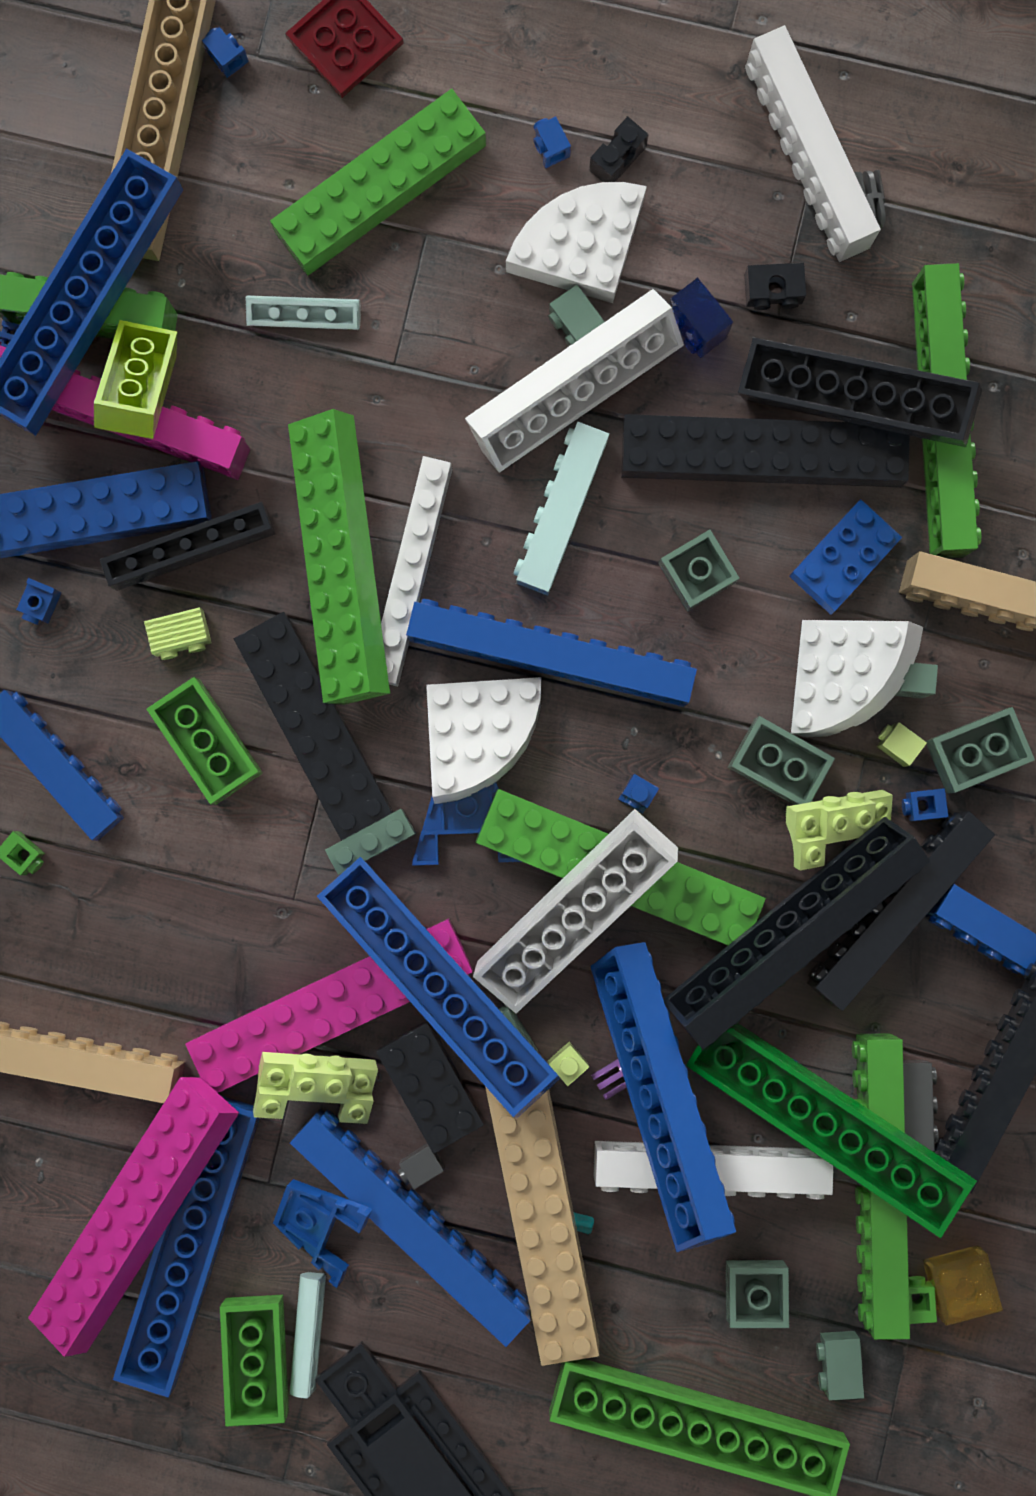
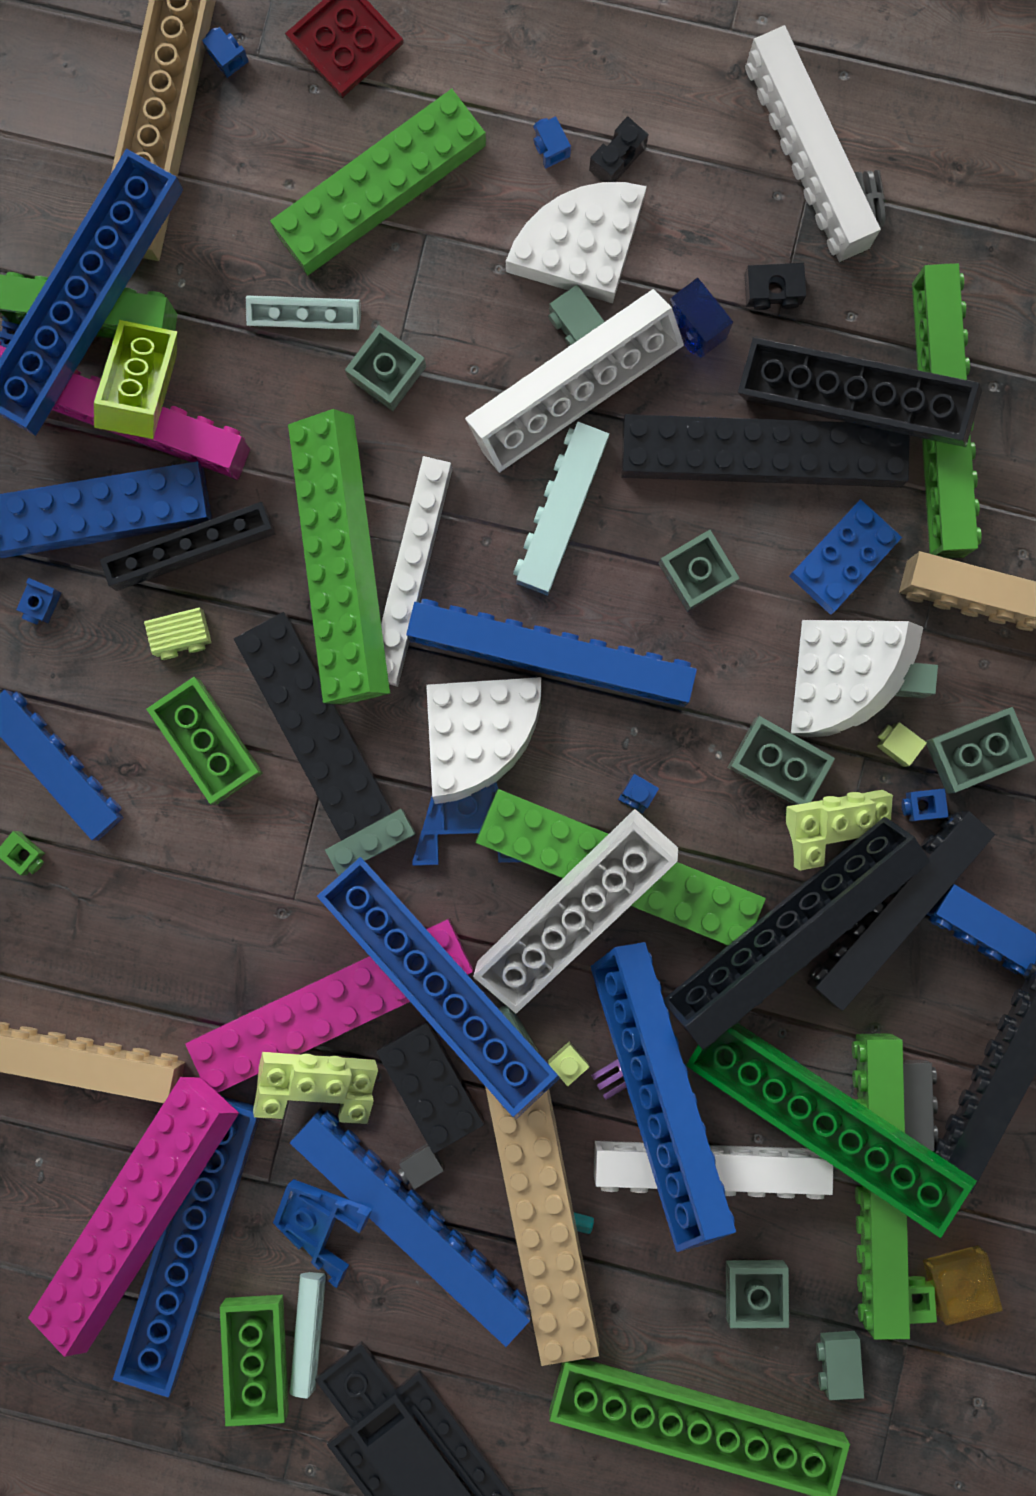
none -> sand green brick [345,325,426,411]

